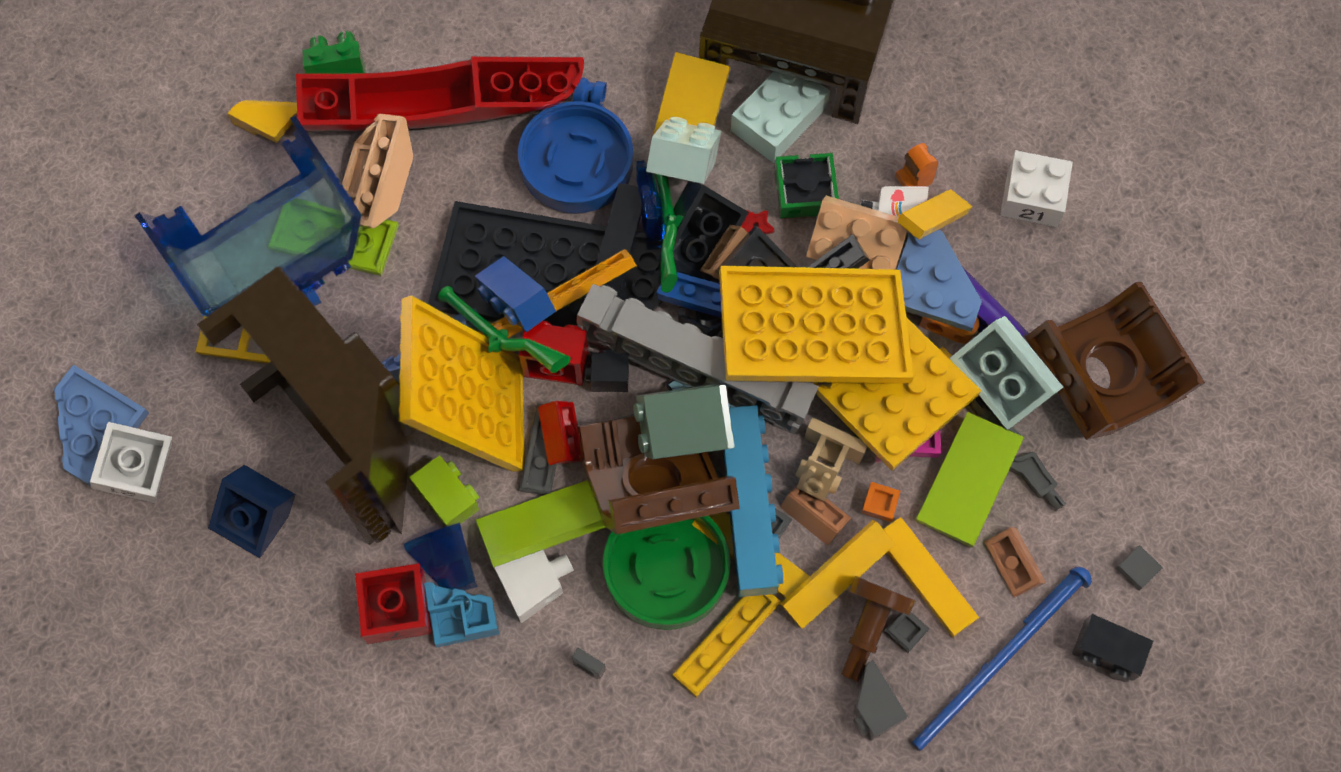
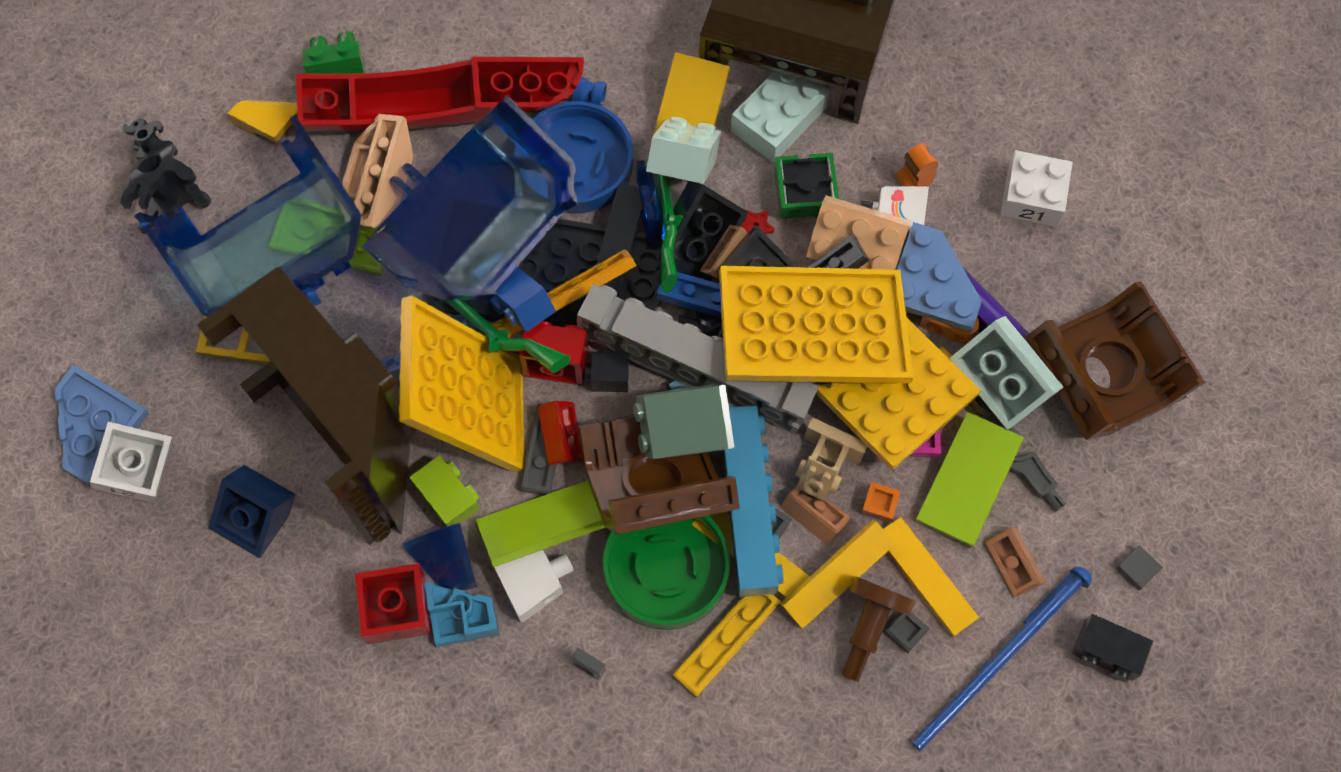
dark grey slope [853,660,908,741] -> none
yellow tile [897,189,973,240] -> none
none -> black animal [120,119,211,234]
none -> clear blue windscreen [361,96,577,300]

